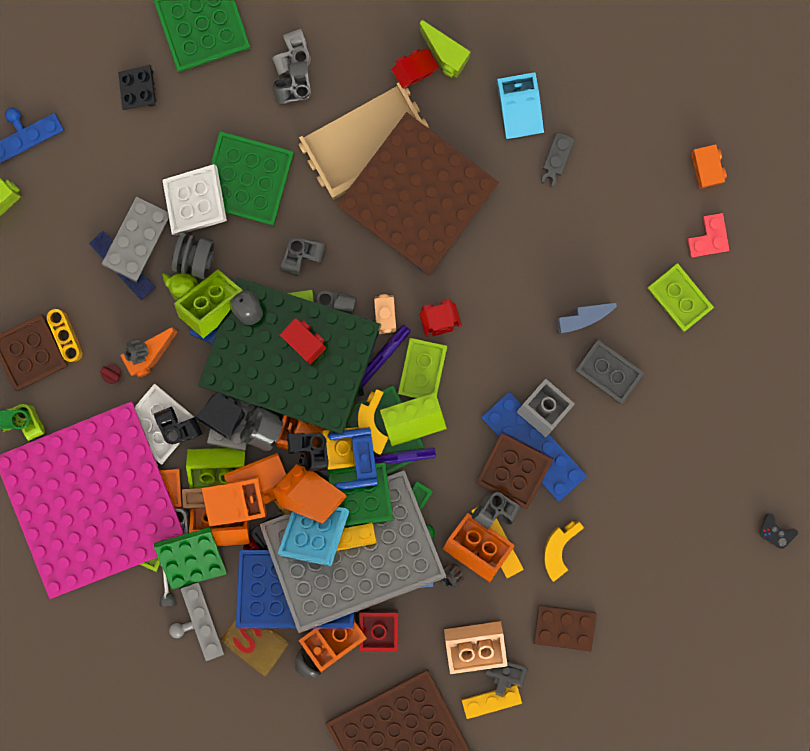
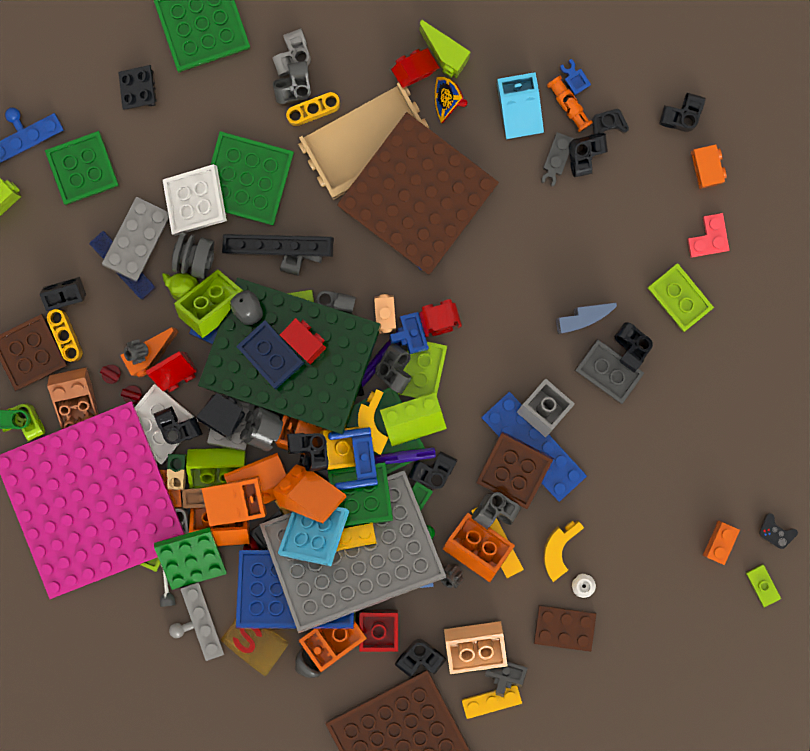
none -> black brick [40,277,86,311]
none -> green plate [45,131,119,205]
none -> nougat slope [47,367,99,429]
none -> dark red plate [121,385,142,404]
none -> red slope [145,351,198,393]
none -> leg [167,454,187,490]
none -> black tile [222,234,334,257]
none -> dark blue plate [236,320,304,390]
none -> yellow beam [286,92,340,126]
none -> dark grey piece [375,343,412,394]
none -> blue hinge [389,312,429,354]
none -> black piece [395,639,447,677]
none -> black piece [408,451,458,489]
none -> shield [435,77,467,123]
none -> orange piece [546,75,593,132]
none -> blue plate [560,59,591,96]
none -> black piece [569,133,608,177]
none -> white plate [572,574,596,598]
none -> black piece [592,109,629,134]
none -> black piece [614,322,653,373]
none -> black piece [659,93,706,132]
none -> orange brick [703,520,740,565]
none -> lime plate [746,564,781,608]

